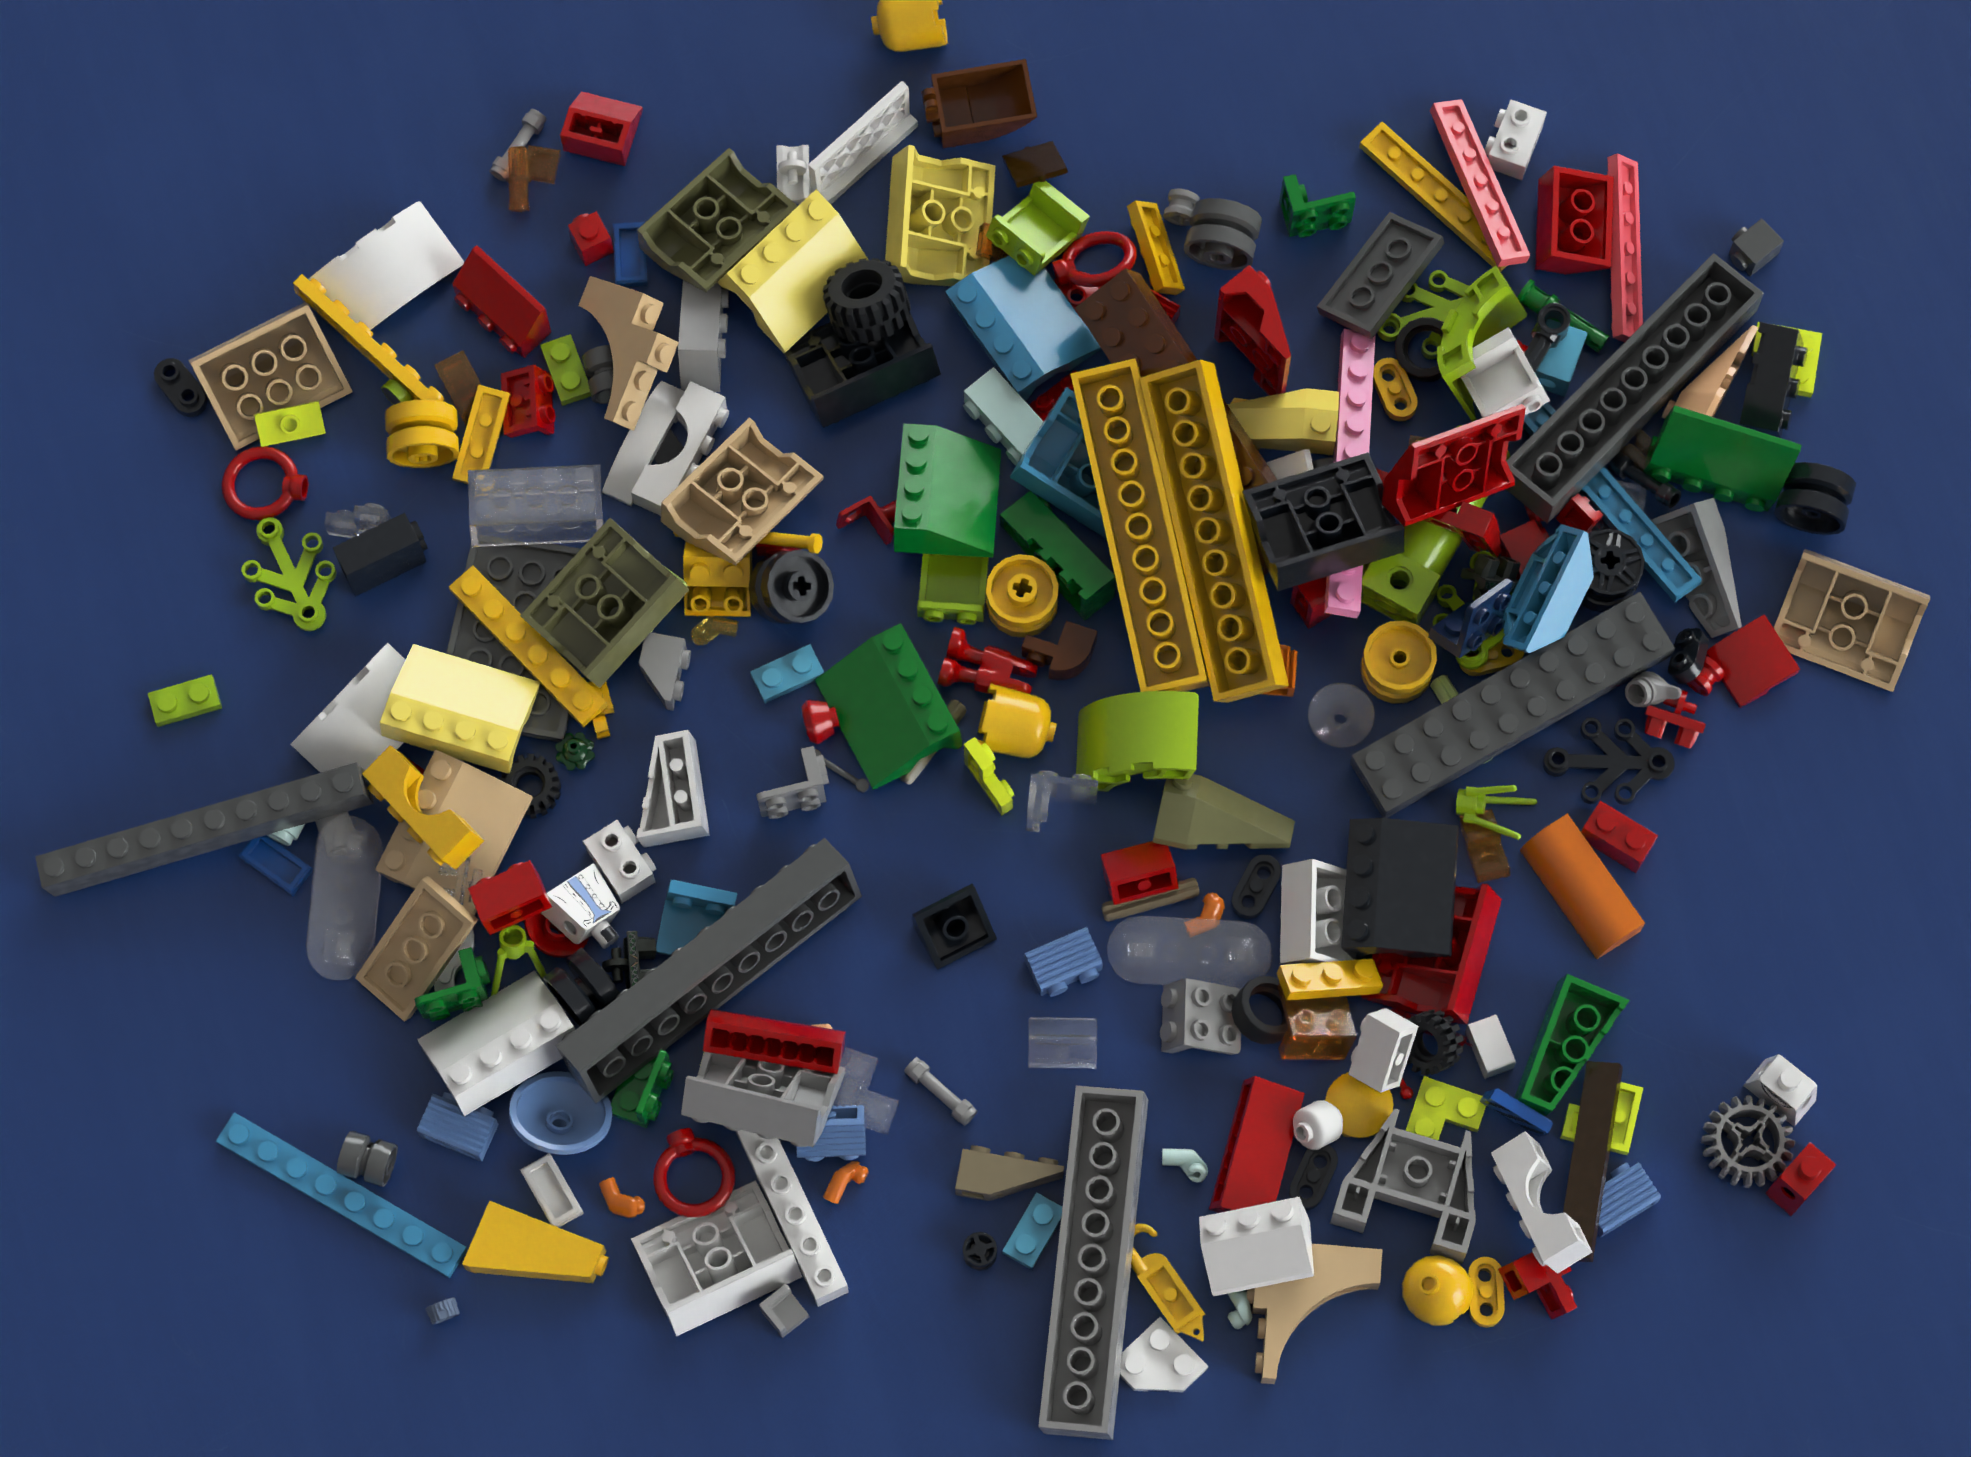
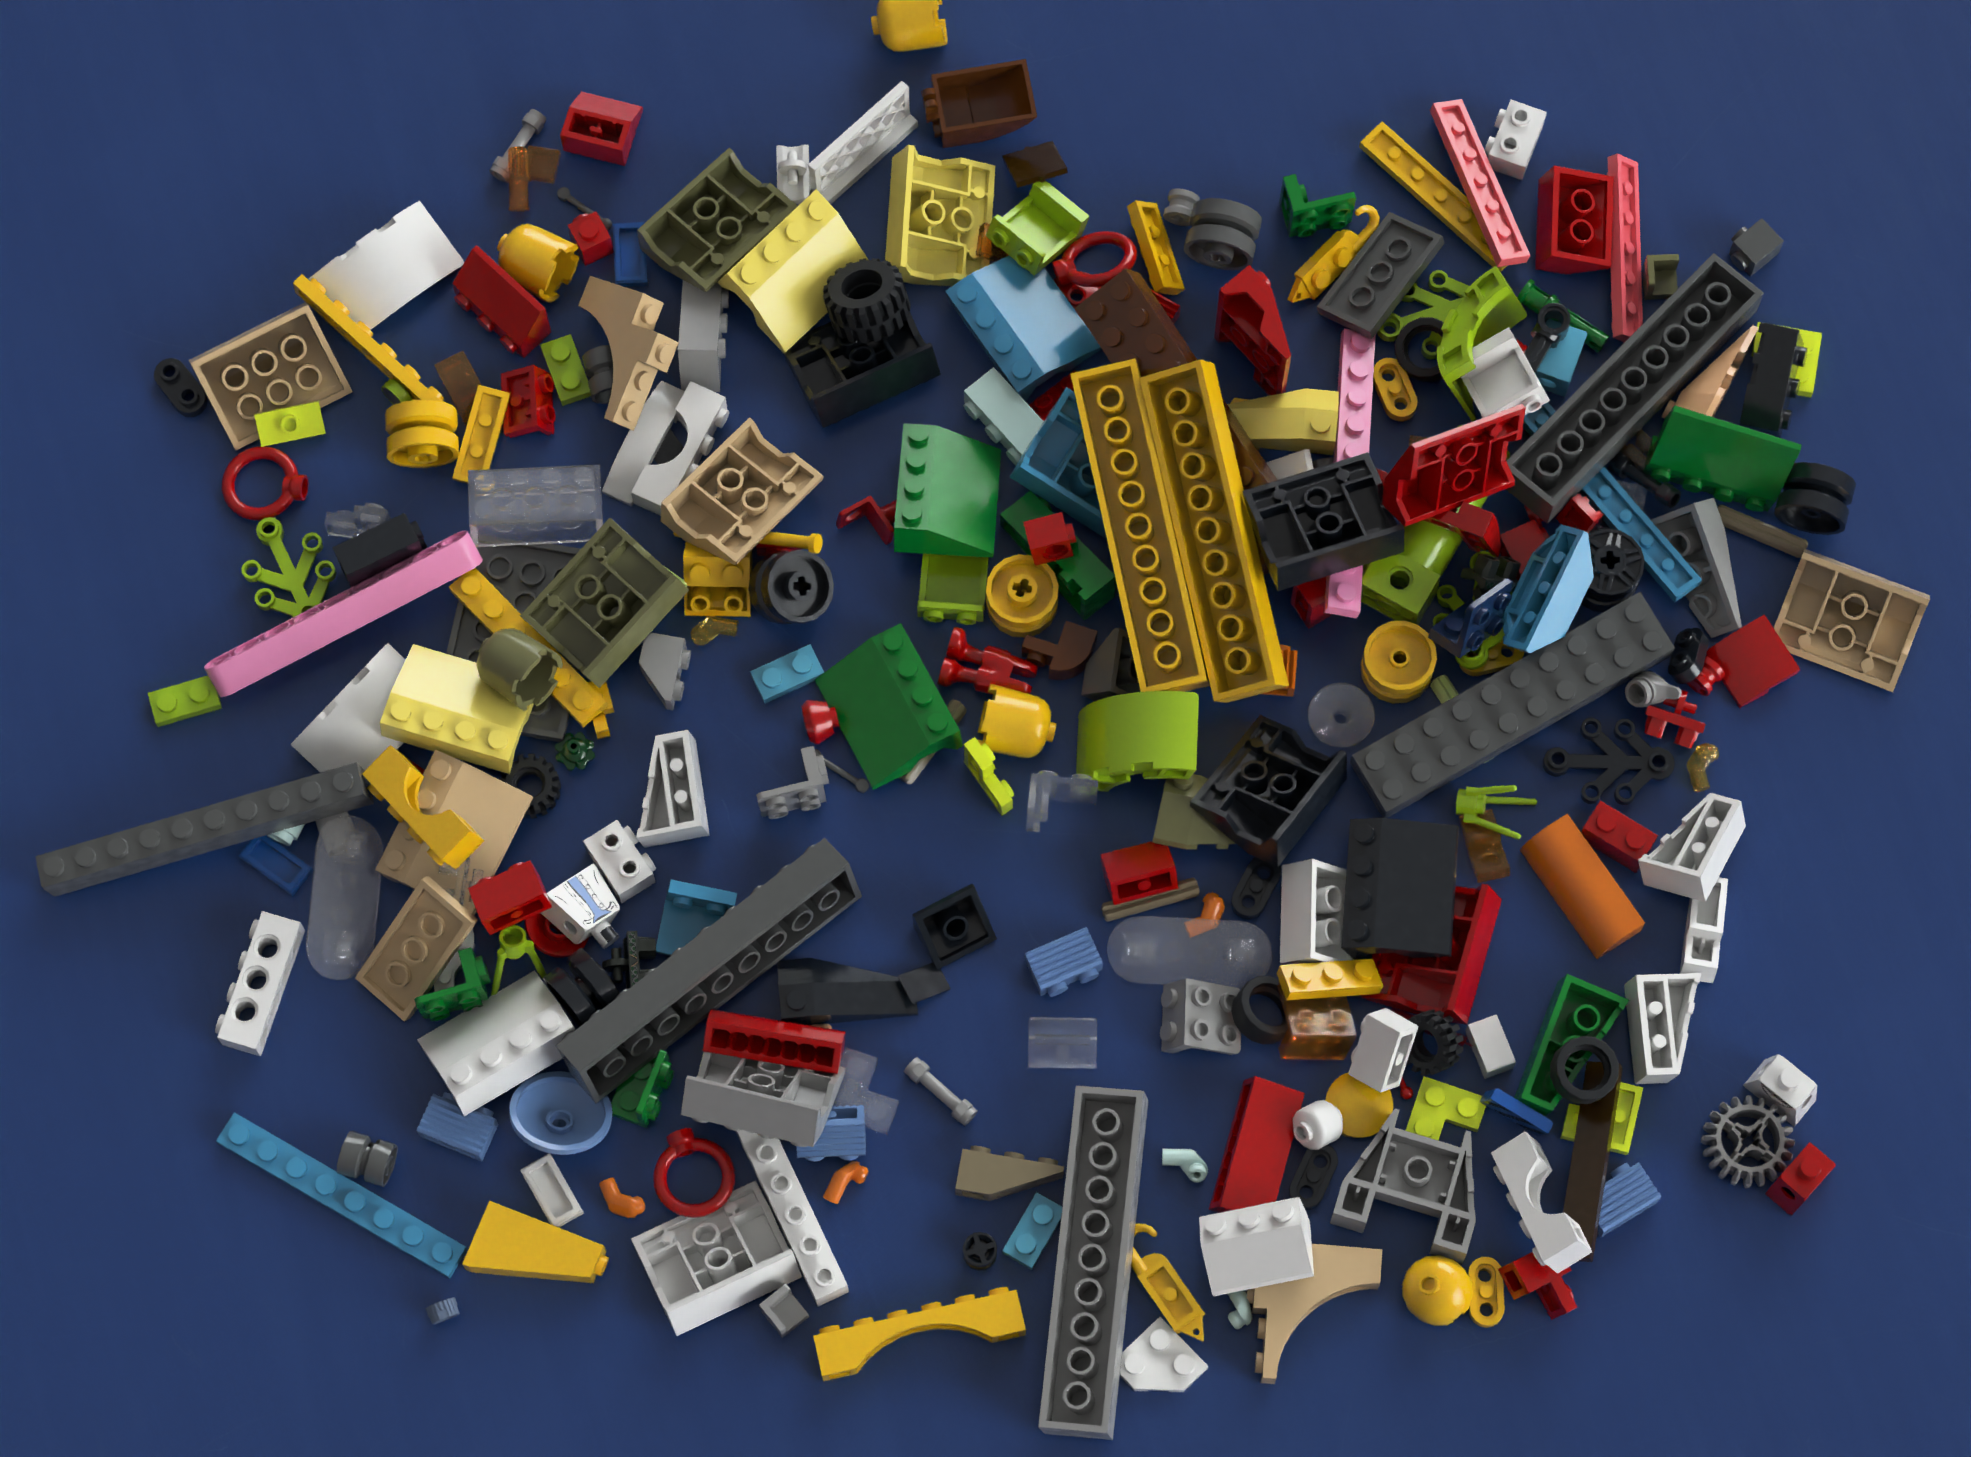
none -> bright pink beam [204,530,483,697]
none -> white brick [215,911,305,1056]
none -> olive cylinder [476,628,563,711]
none -> yellow cylinder [497,224,579,303]
none -> dark grey hinge [557,187,612,230]
none -> black wedge [777,958,918,1025]
none -> yellow arch [813,1287,1026,1381]
none -> black piece [898,963,951,1004]
none -> red brick [1023,512,1077,566]
none -> dark grey slope [1081,628,1140,701]
none -> black piece [1190,715,1347,867]
none -> yellow plate [1287,205,1380,303]
none -> black tyre [1550,1036,1619,1104]
none -> white wedge [1624,973,1701,1084]
none -> white wedge [1638,793,1746,902]
none -> olive panel [1642,254,1679,300]
none -> white slope [1680,877,1728,984]
none -> clear yellow arm [1687,743,1719,792]
none -> dark tan axle [1717,505,1808,558]

